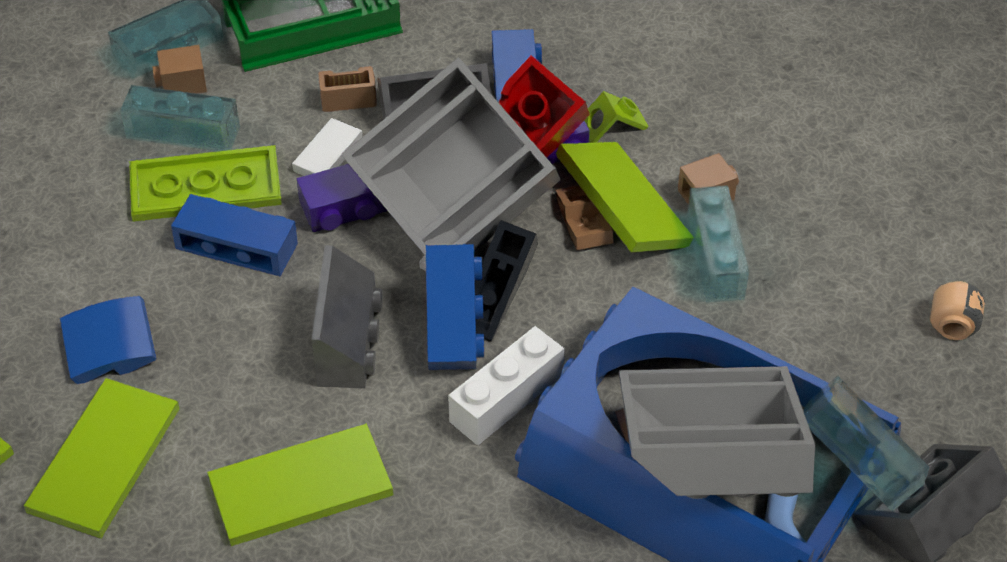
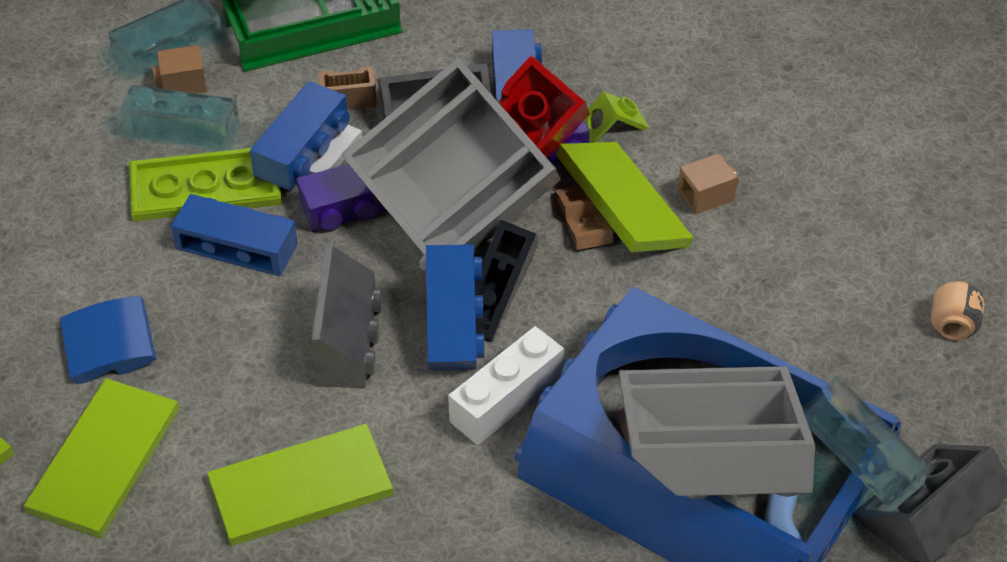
clear light blue brick [687,185,749,303] -> none
none -> blue brick [250,81,350,191]

